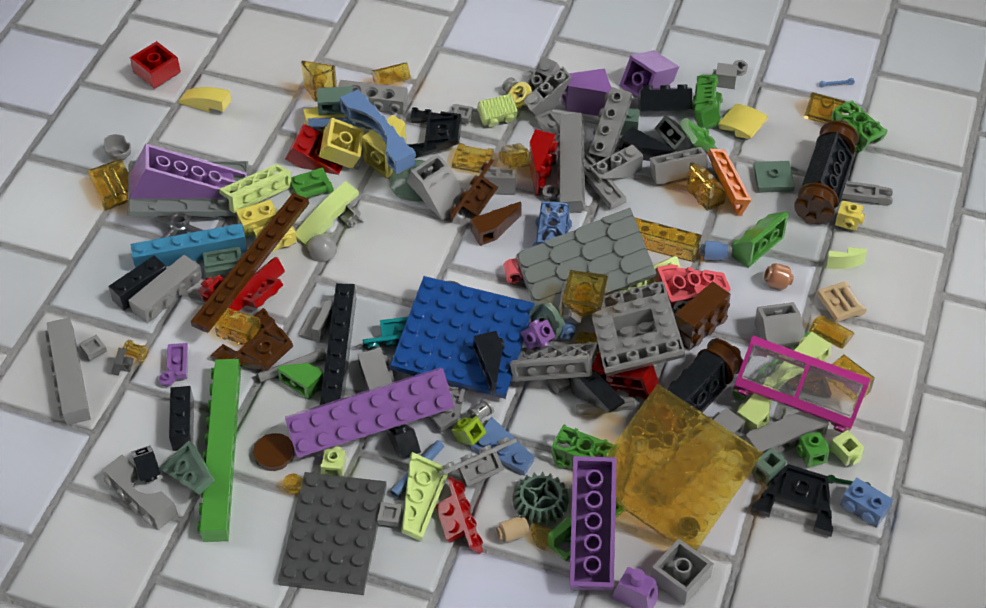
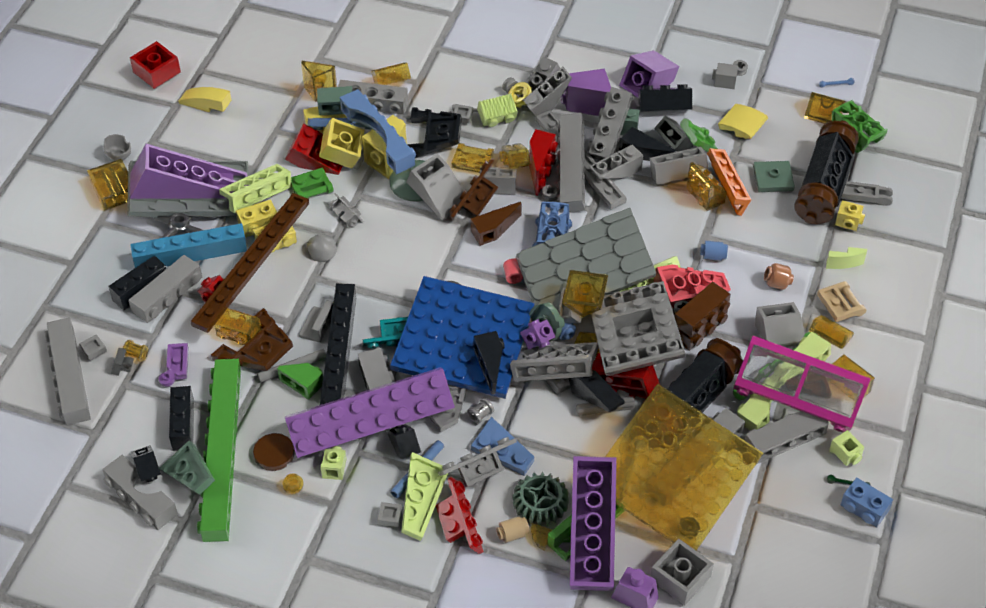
sand green plate [203,247,242,277] -> none
red bracket [227,257,285,316] -> none
dark grey plate [278,472,387,595] -> none
yellowish green slope [296,181,359,247] -> none
lime brick [451,416,486,446] -> none
bright green piece [551,424,619,470] -> none
clear yellow brick [634,217,702,263] -> none
bright green piece [693,75,723,129] -> none
bright green slope [731,211,789,268] -> none
black wing [751,464,833,537] -> none
sand green brick [752,448,787,486] -> none
bright green brick [797,432,830,468] -> none

